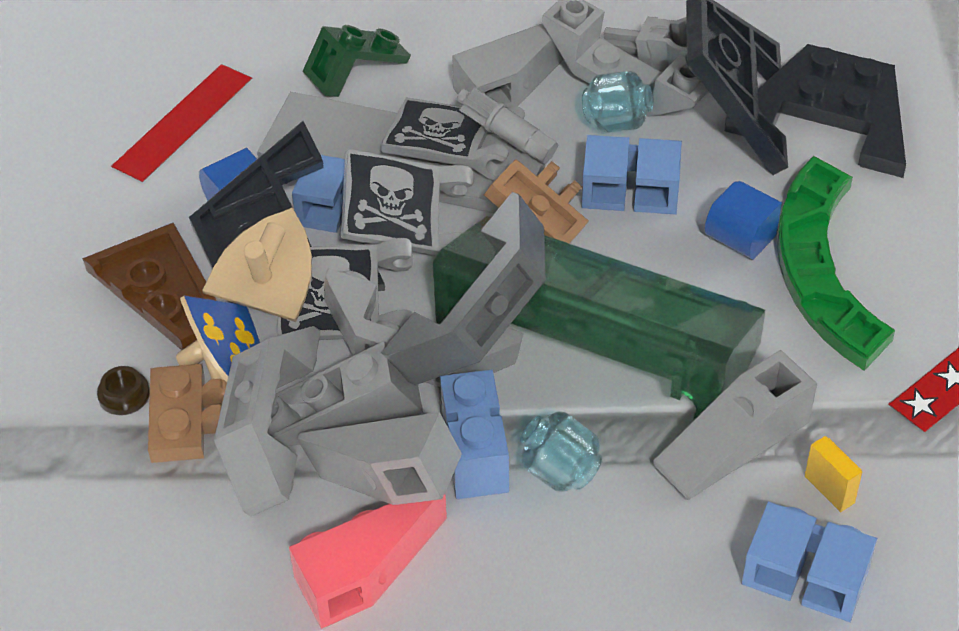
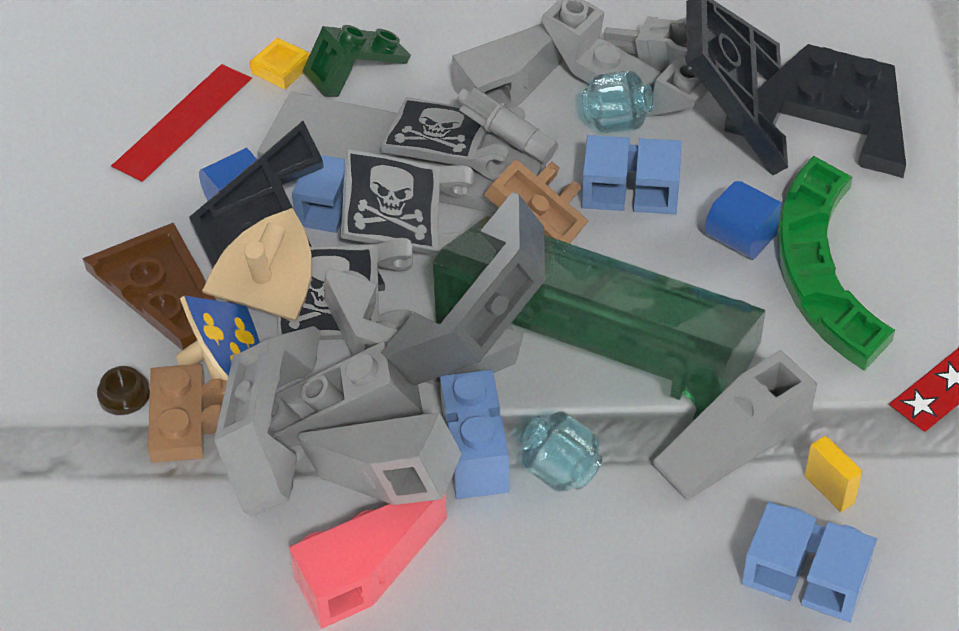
none -> yellow tile [249,37,310,89]

